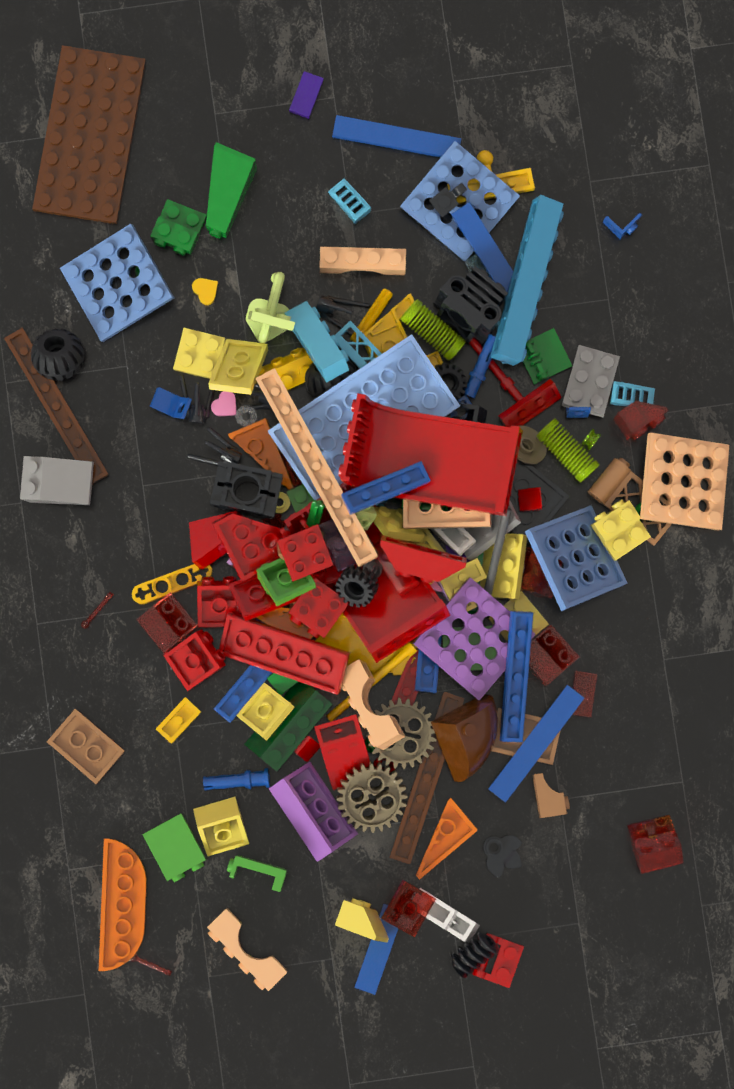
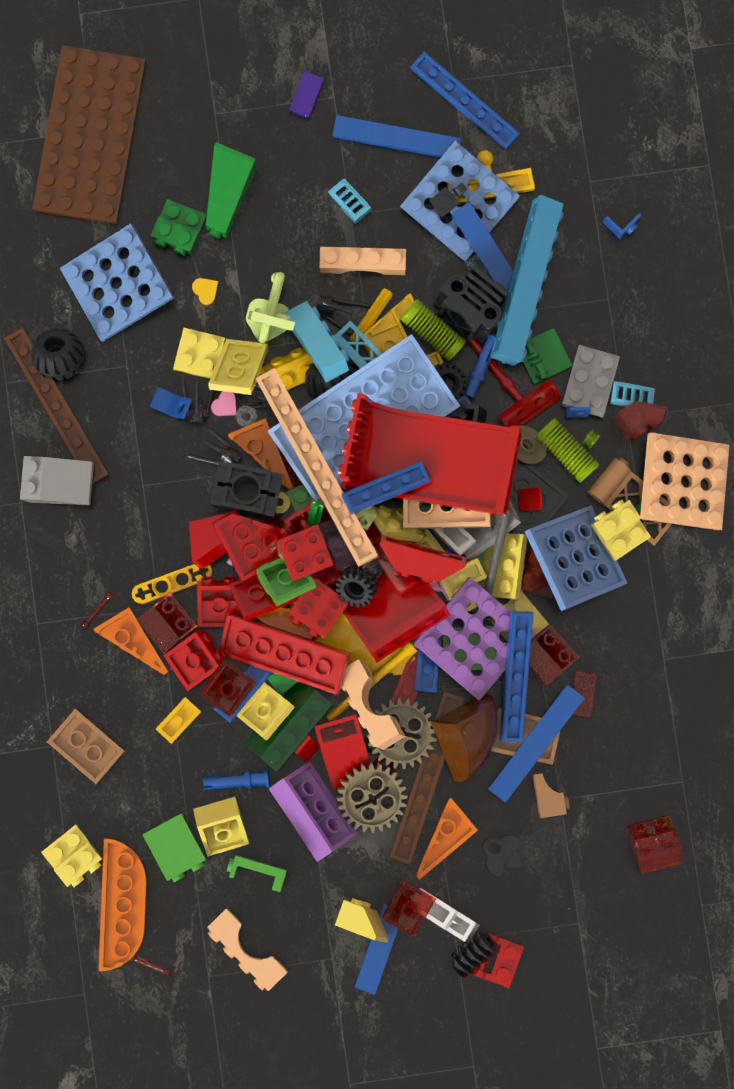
none -> light yellow plate [41,825,103,887]
none -> orange wing [94,608,169,675]
none -> clear red slope [198,659,256,718]
none -> blue tile [410,51,520,151]

